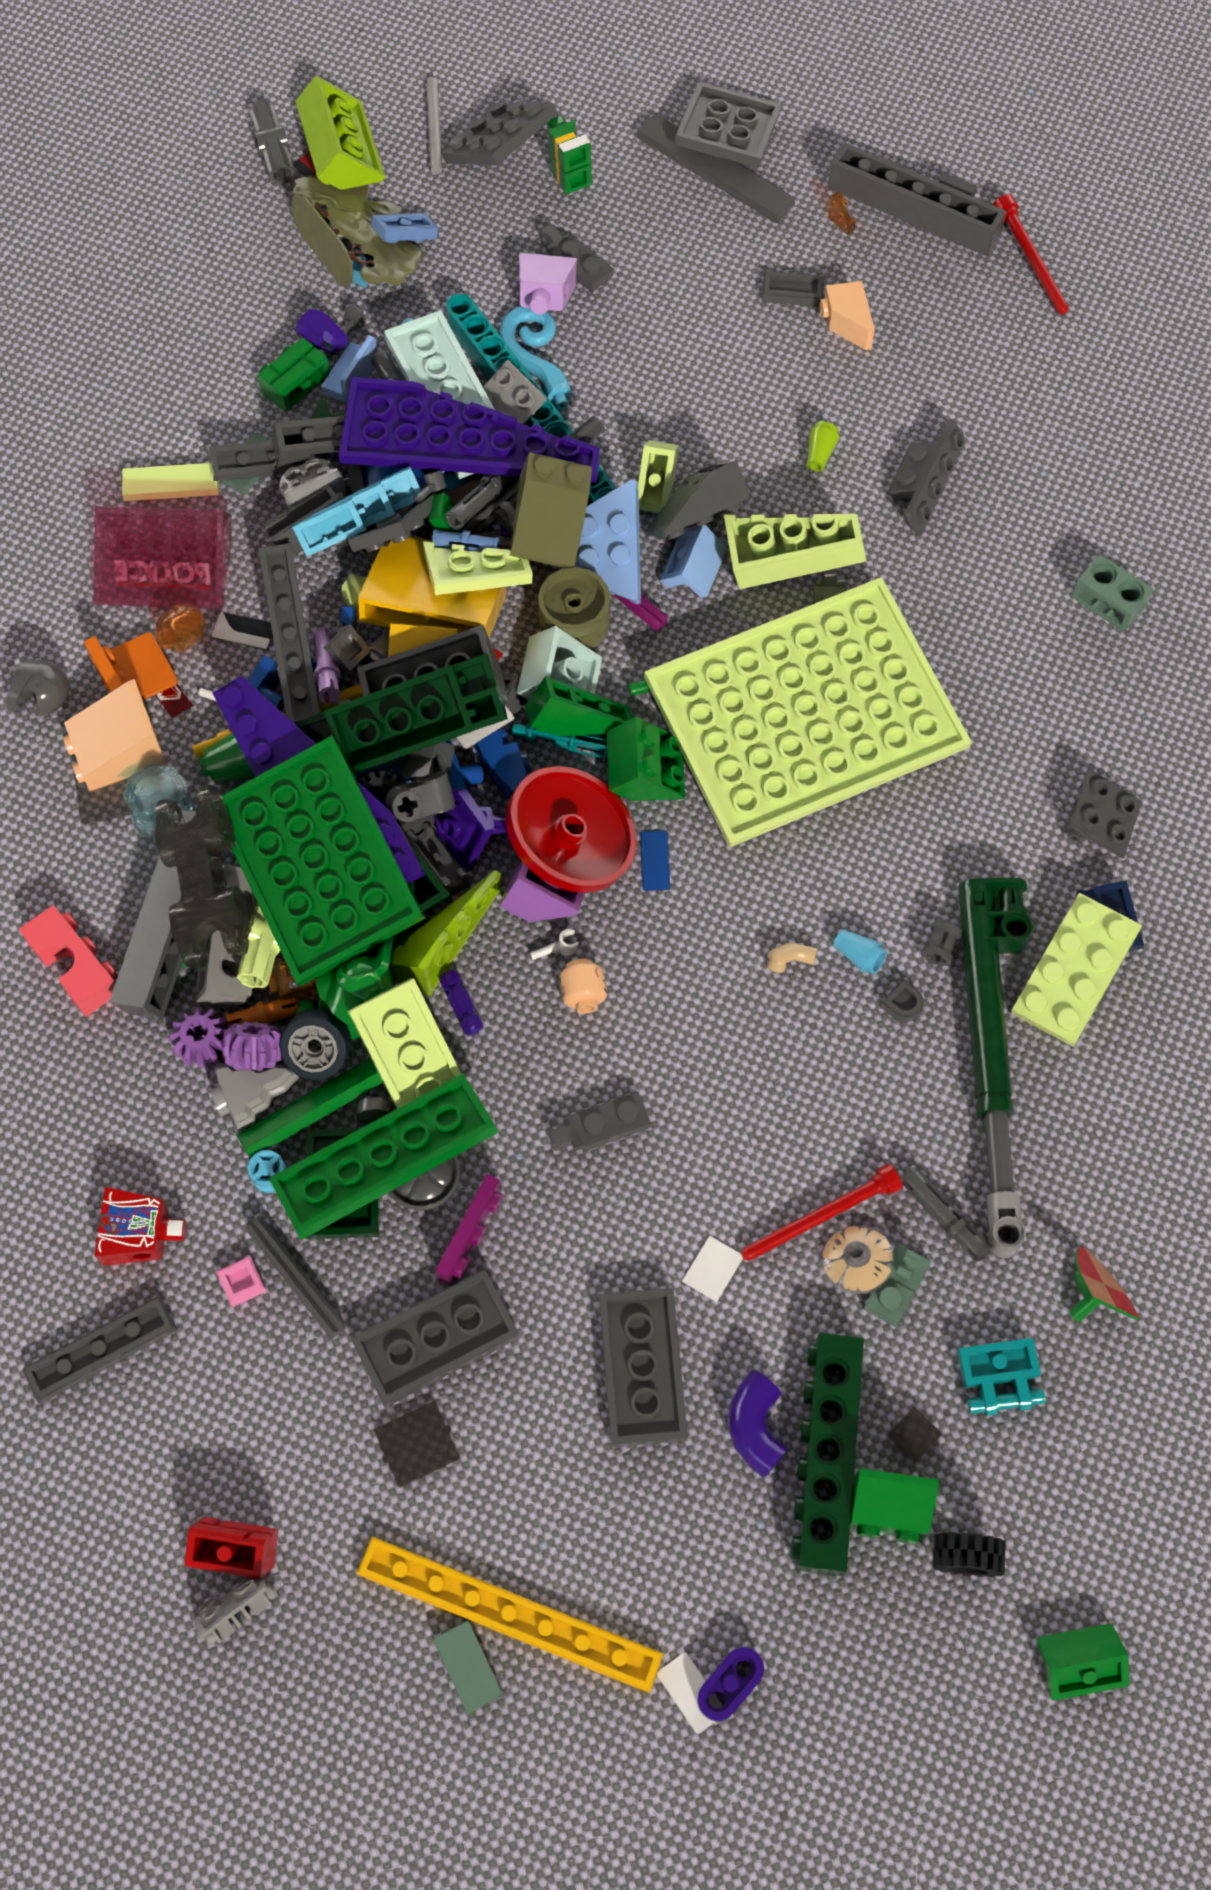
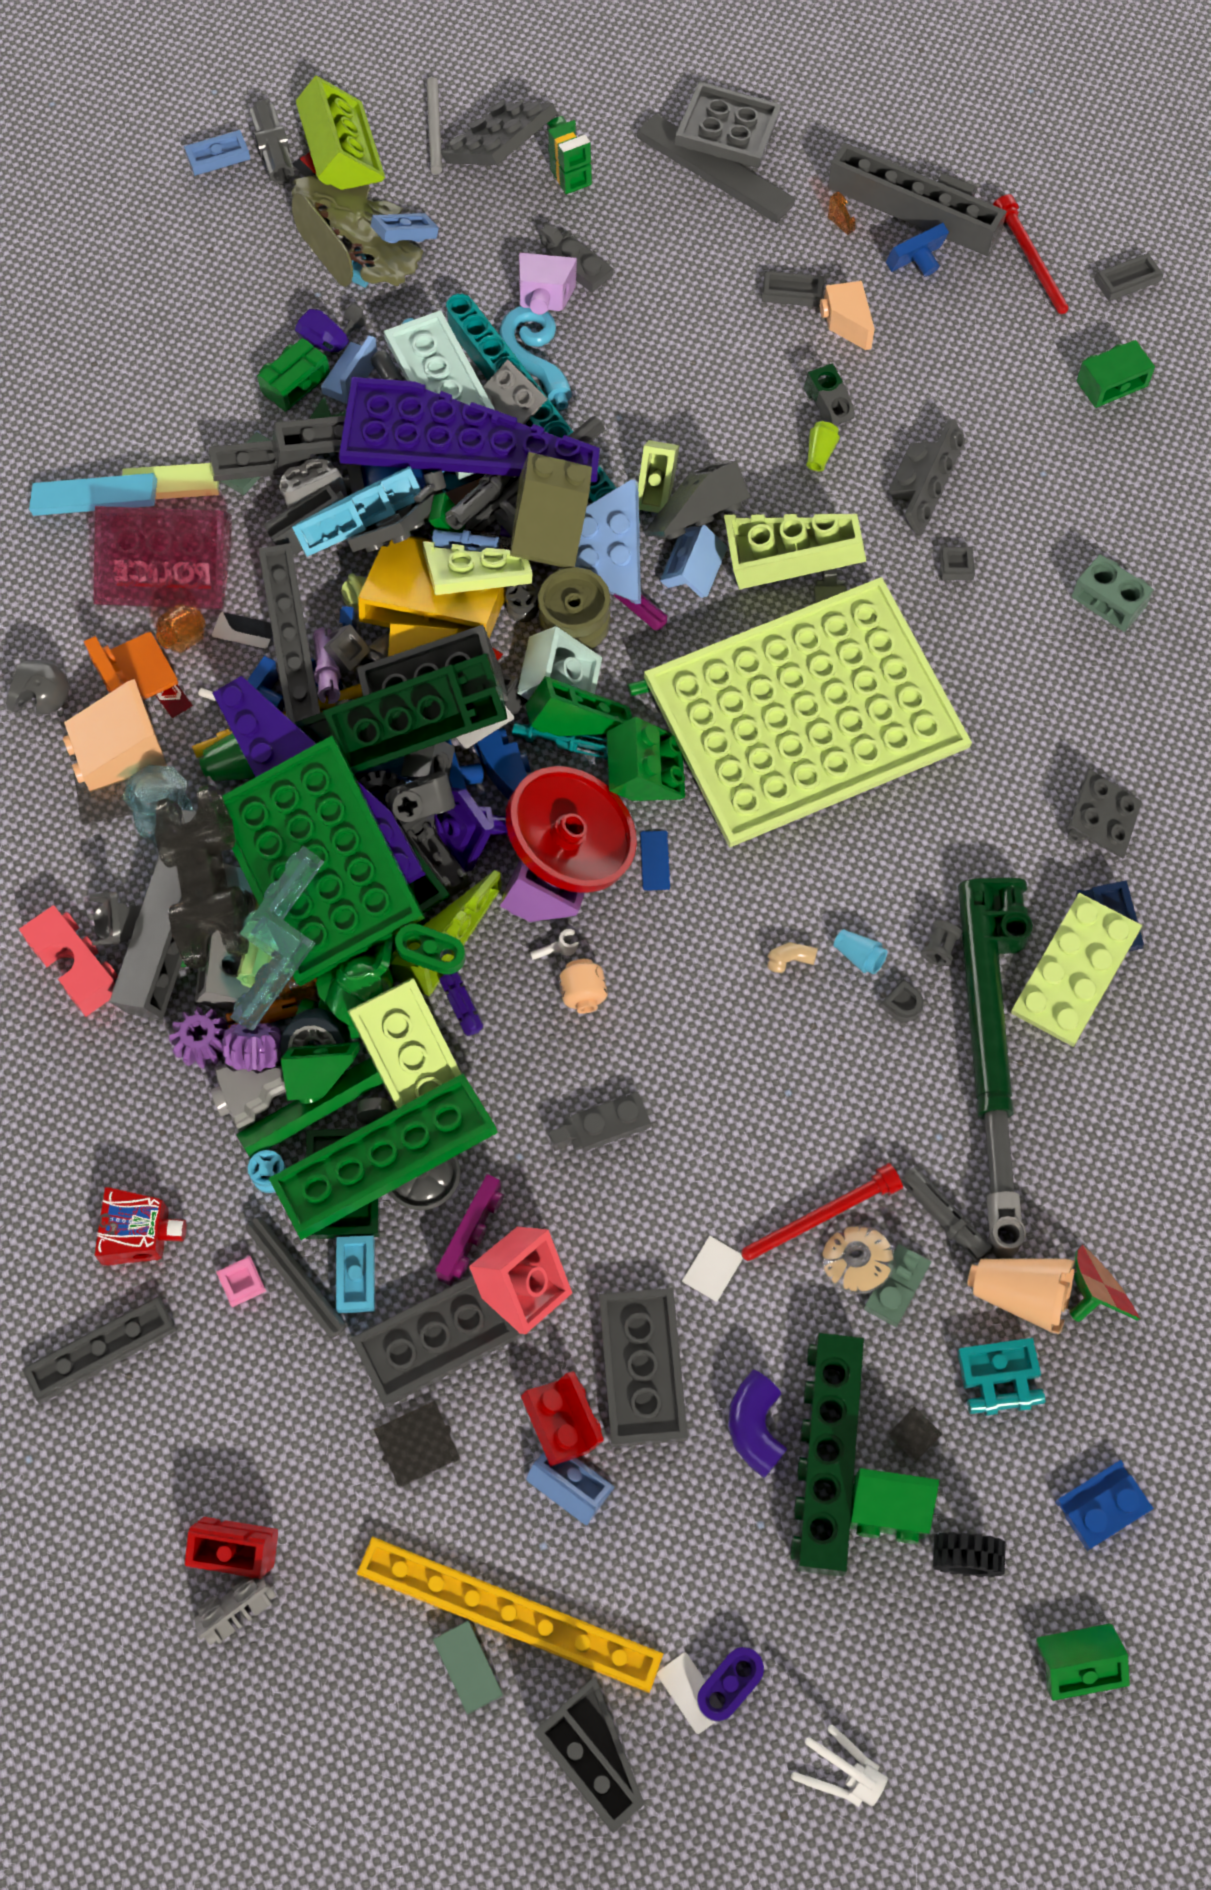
none -> medium azure tile [29,473,157,516]
none -> dark grey hair [89,892,142,946]
none -> medium blue plate [184,130,250,176]
none -> clear light blue bracket [230,846,324,1031]
none -> green slope [281,1042,360,1104]
none -> medium azure plate [336,1235,375,1314]
none -> green plate [395,924,466,975]
none -> coral slope [469,1226,572,1335]
none -> dark grey wheel [506,584,538,622]
none -> red bracket [521,1371,604,1467]
none -> medium blue slope [526,1452,615,1525]
none -> dark grey wedge [533,1676,644,1834]
none -> white plant [791,1725,888,1807]
none -> leg [804,363,855,426]
none -> blue tile [886,223,949,277]
none -> dark grey tile [939,547,975,581]
none -> light nougat cone [968,1259,1075,1334]
none -> blue plate [1055,1460,1154,1551]
none -> green brick [1076,340,1155,408]
none -> dark grey tile [1094,253,1164,301]

